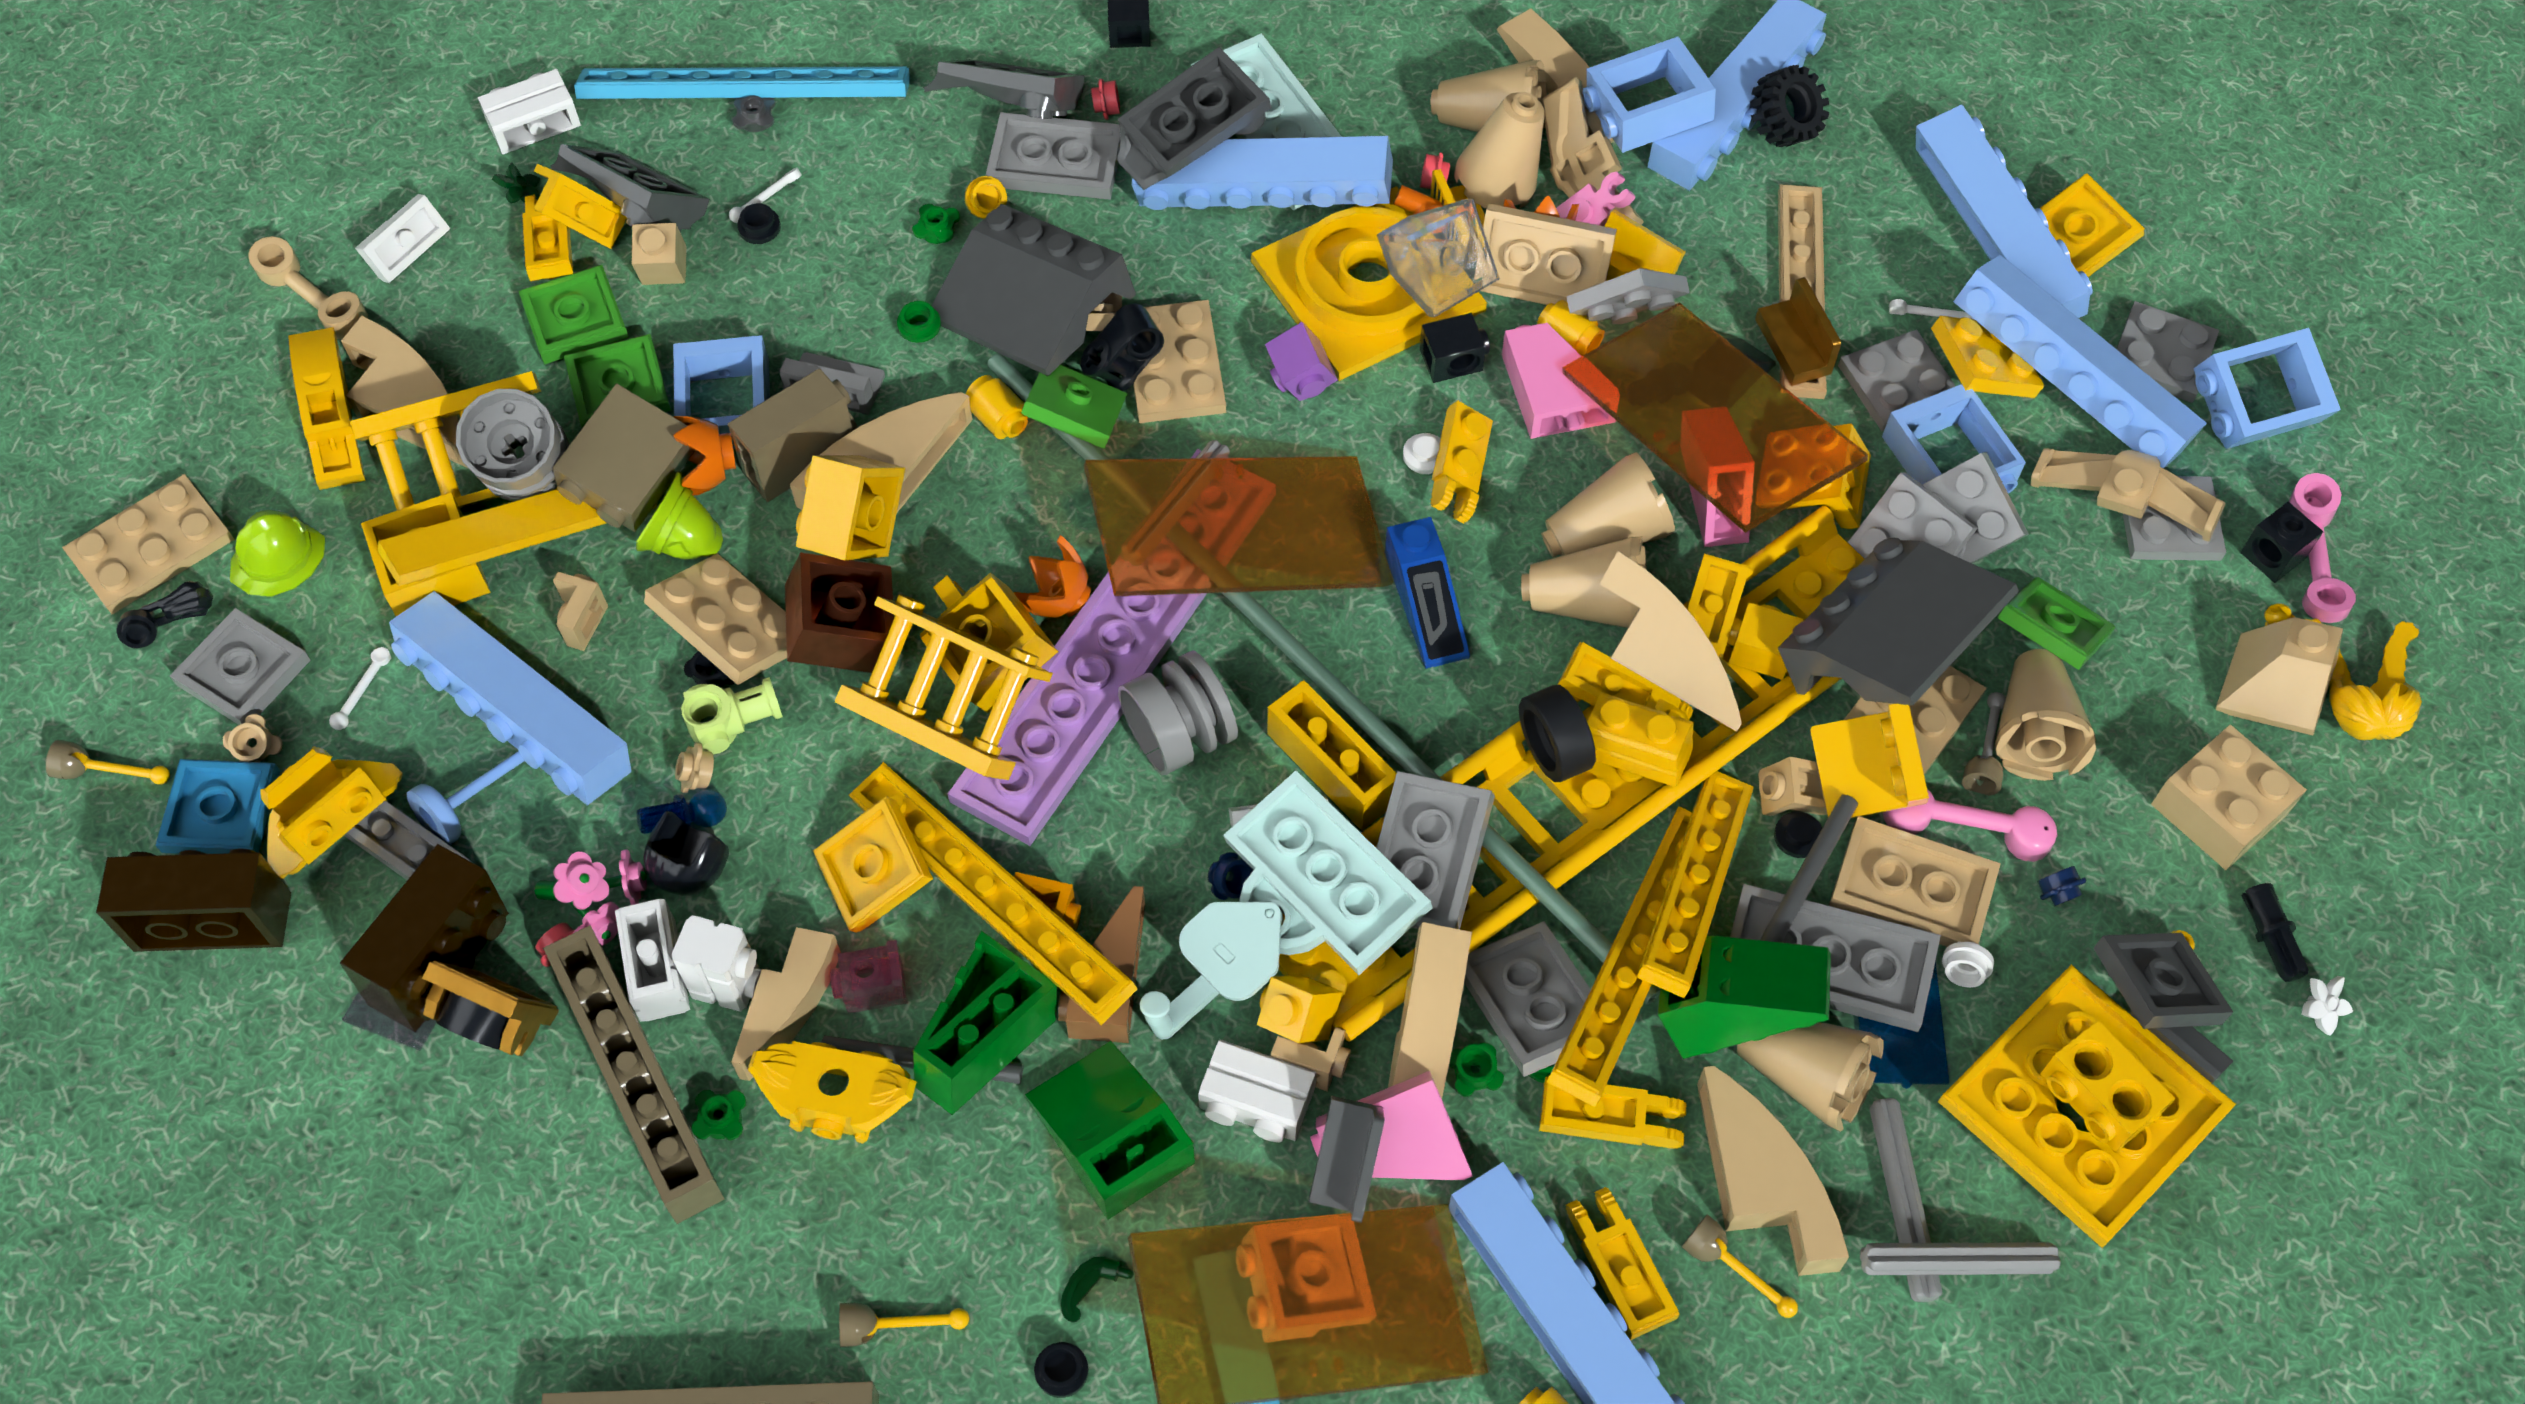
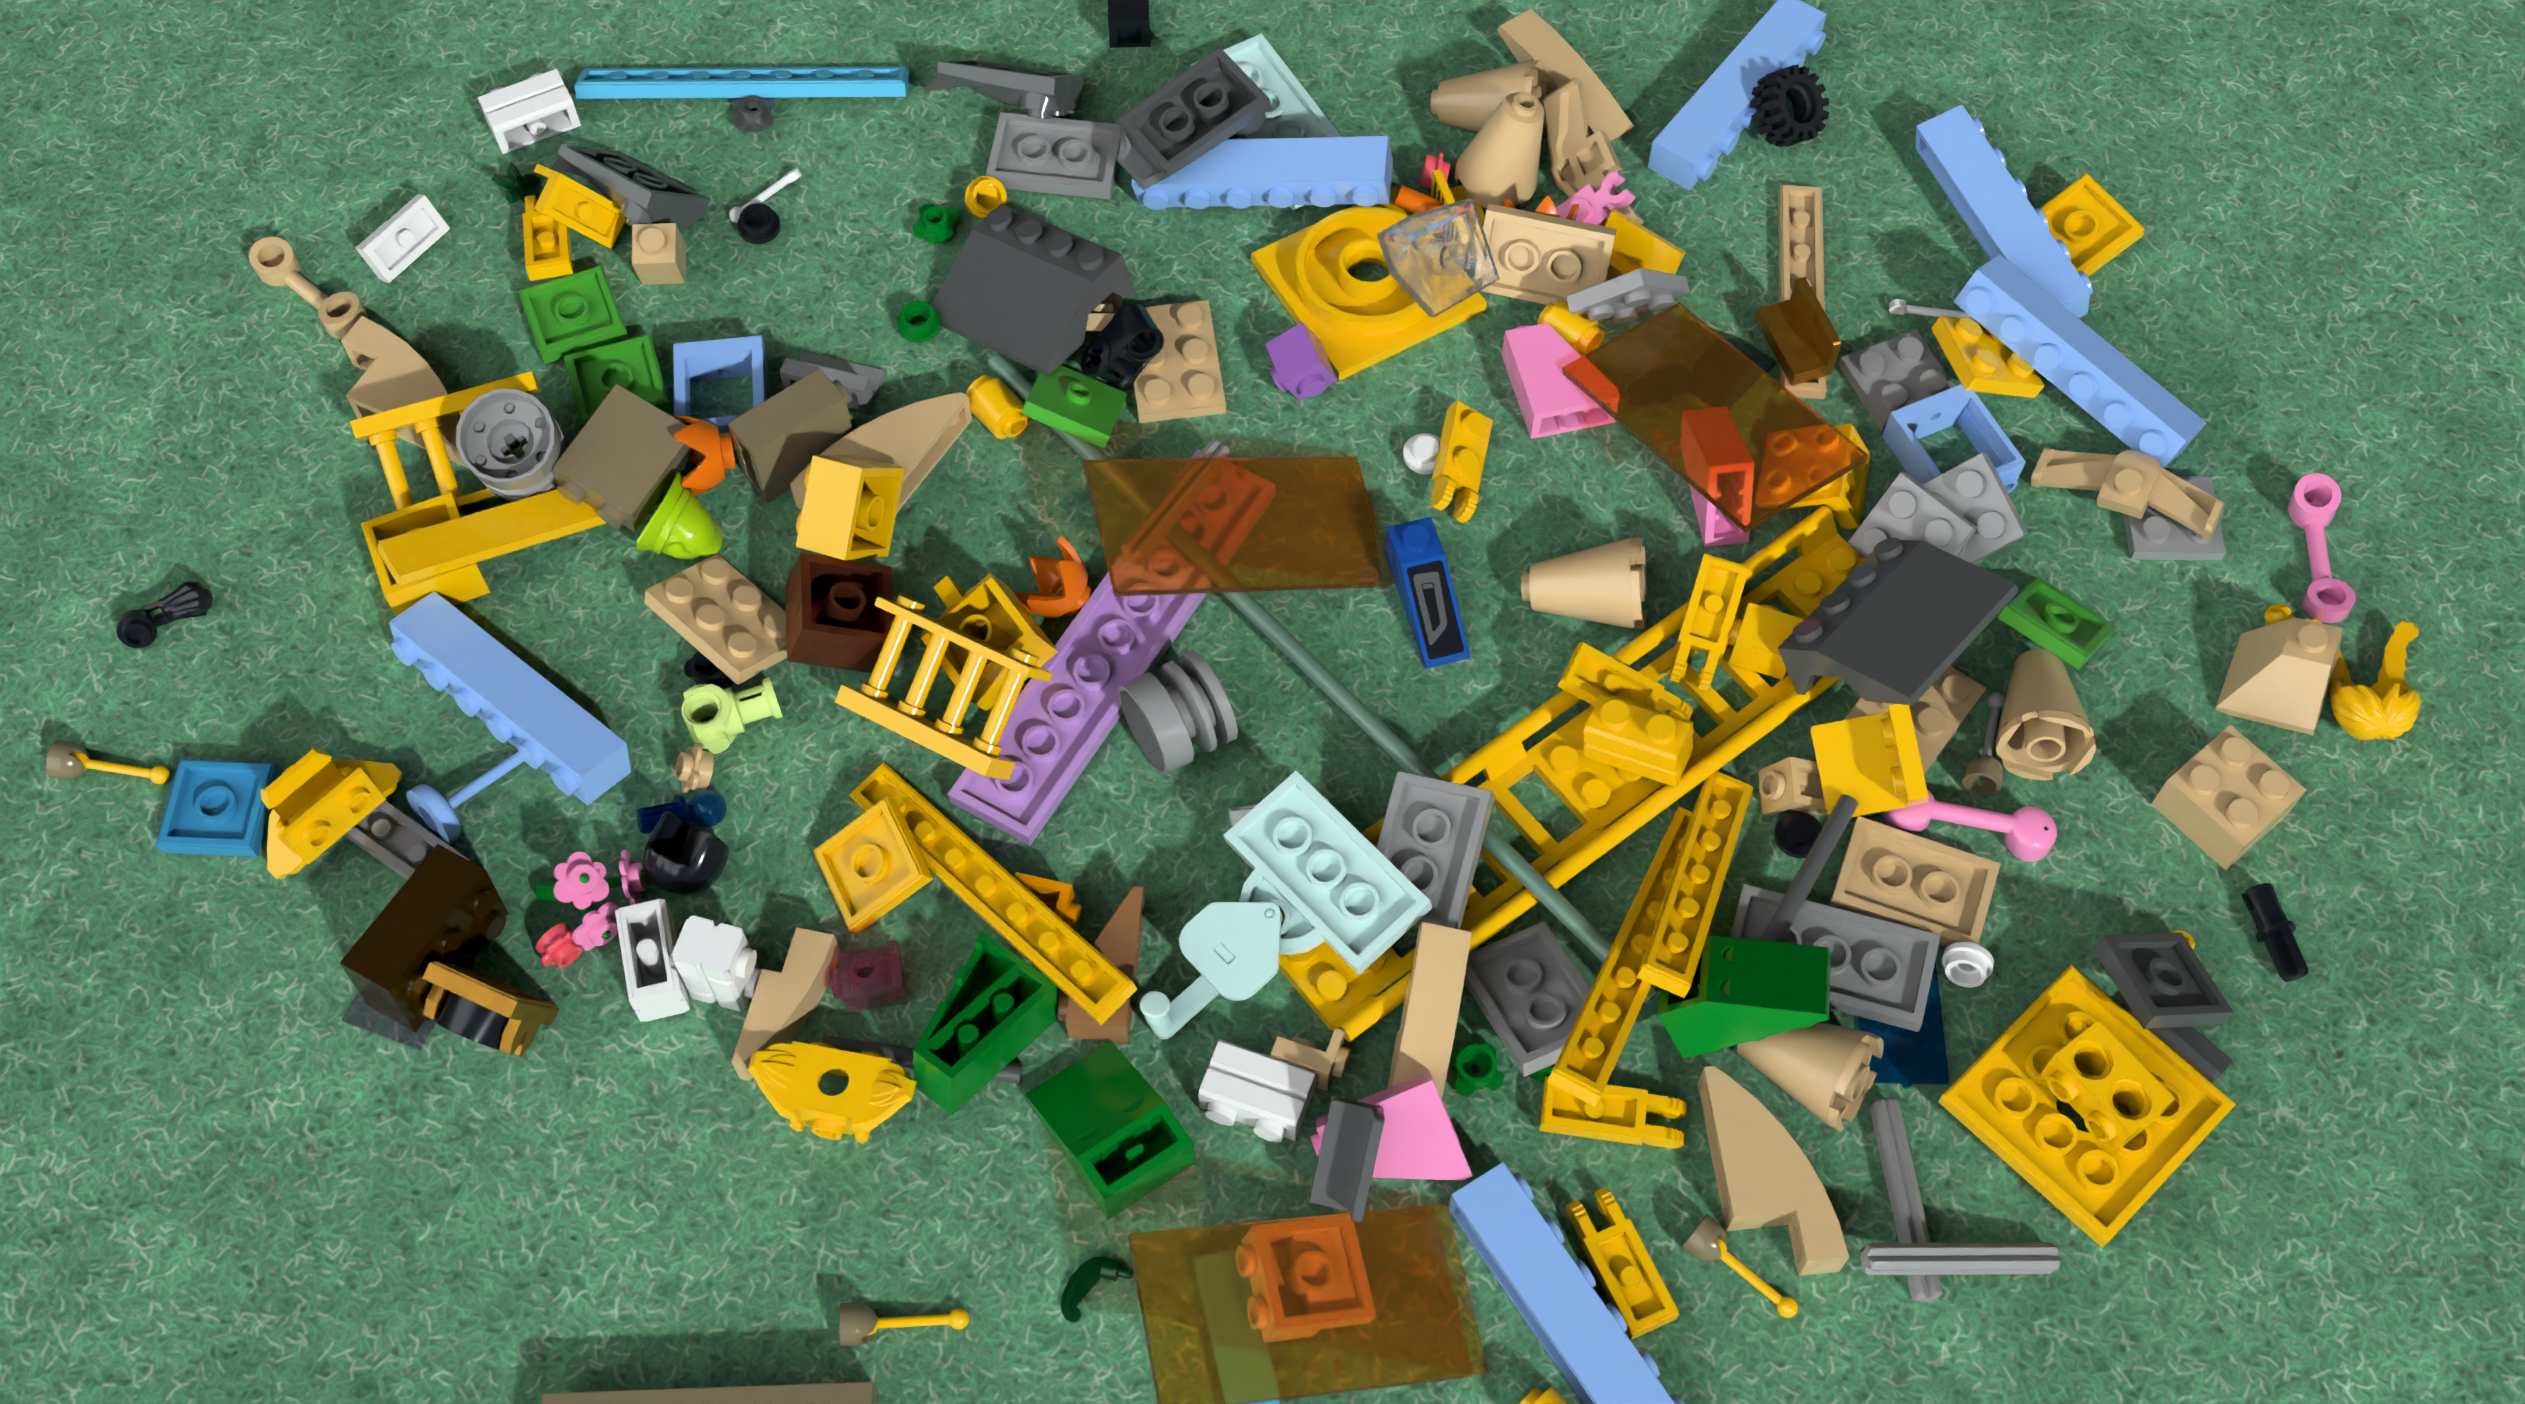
tan plate [62,474,235,615] -> none
dark brown brick [96,848,291,952] -> none
light grey plate [170,608,311,725] -> none
tan plate [223,714,282,762] -> none
lime piece [230,510,325,597] -> none
yellow slope [288,327,366,490] -> none
white hinge [329,647,391,730] -> none
dark tan brick [543,925,725,1224] -> none
tan bracket [553,572,608,651] -> none
green plate [691,1090,747,1140] -> none
black plate [1034,1342,1089,1398] -> none
coral plate [1091,79,1120,120] -> none
dark blue plate [1208,852,1253,900] -> none
yellow brick [1257,974,1343,1043] -> none
yellow brick [1267,680,1397,831] -> none
black brick [1420,313,1490,383] -> none
black tyre [1519,685,1596,782] -> none
tan cone [1541,452,1675,558] -> none
light blue window [1582,36,1716,153] -> none
tan slope [1599,551,1742,732] -> none
dark blue plate [2037,866,2087,906] -> none
light grey plate [2116,301,2220,403] -> none
light blue window [2193,328,2341,449] -> none
black brick [2240,501,2323,583] -> none
white plant [2301,976,2353,1036] -> none

